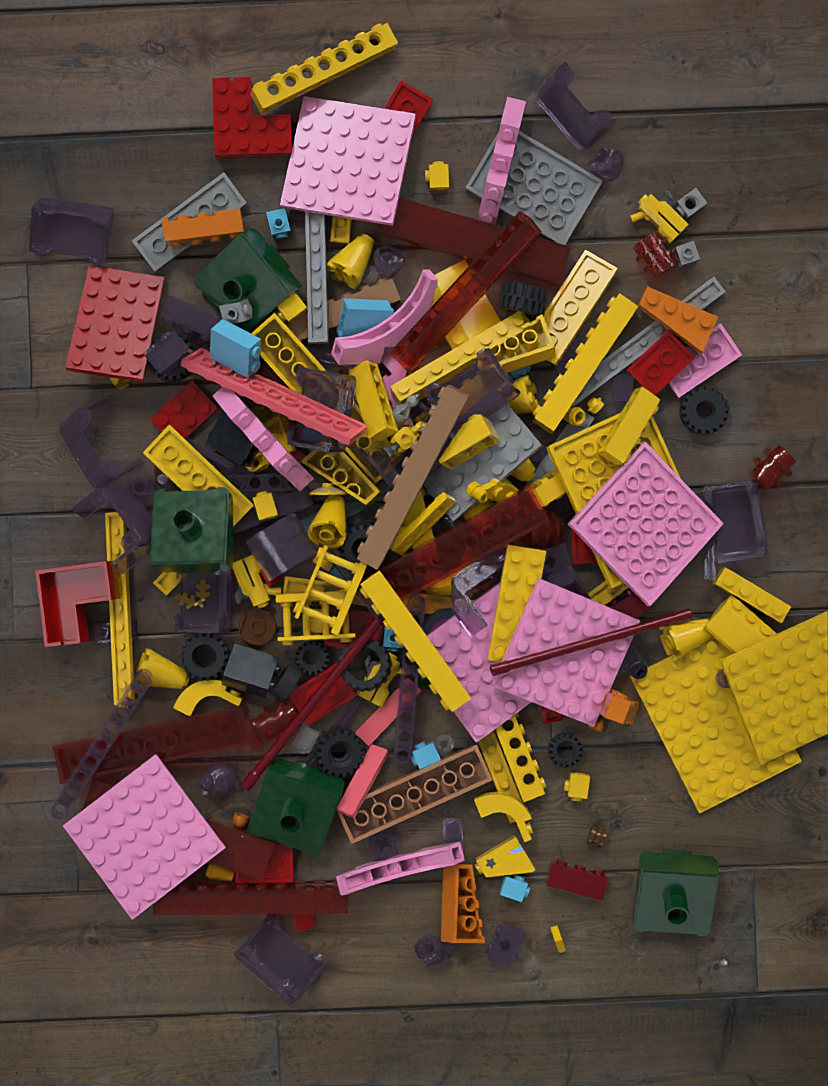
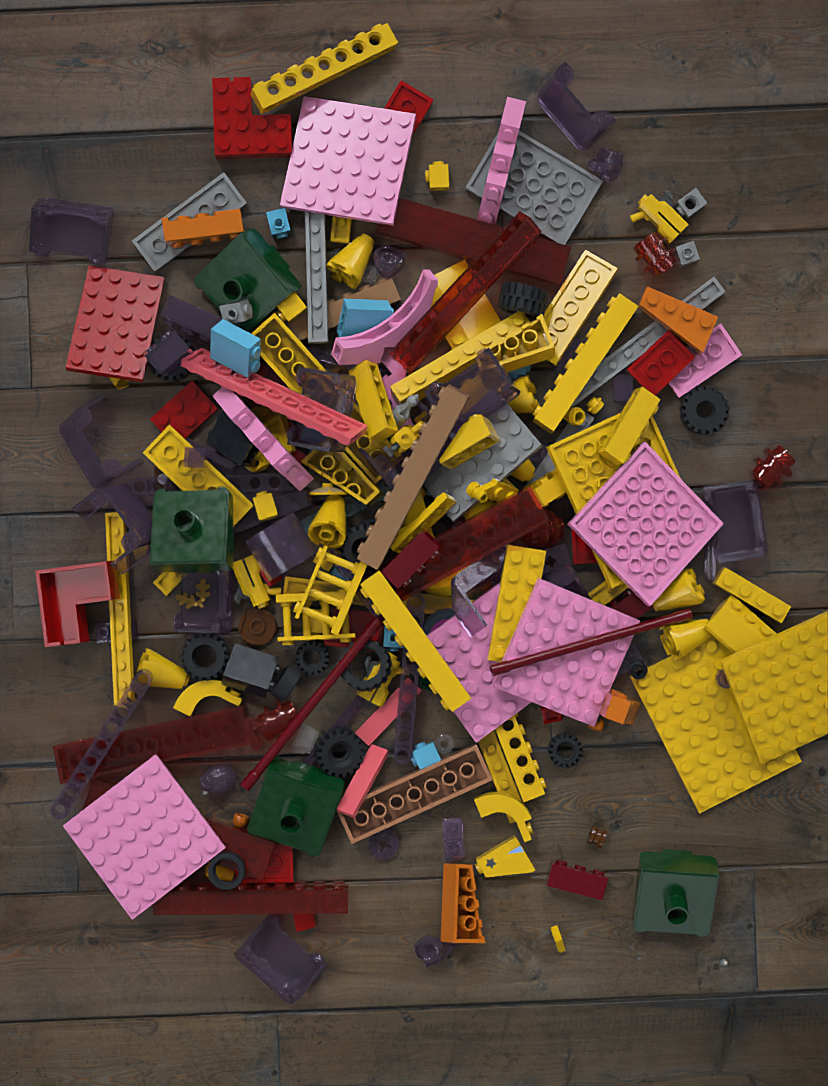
red plate [289,663,357,726] -> none
bright pink arch [336,842,465,895] -> none
clear purple brick [486,921,525,968] -> none
medium azure brick [499,874,530,902] -> none
yellow brick [564,772,590,801] -> none
none -> brick [183,447,207,469]
none -> black tyre [208,851,246,890]
none -> dark red brick [381,529,441,589]
none -> yellow cone [652,568,705,612]

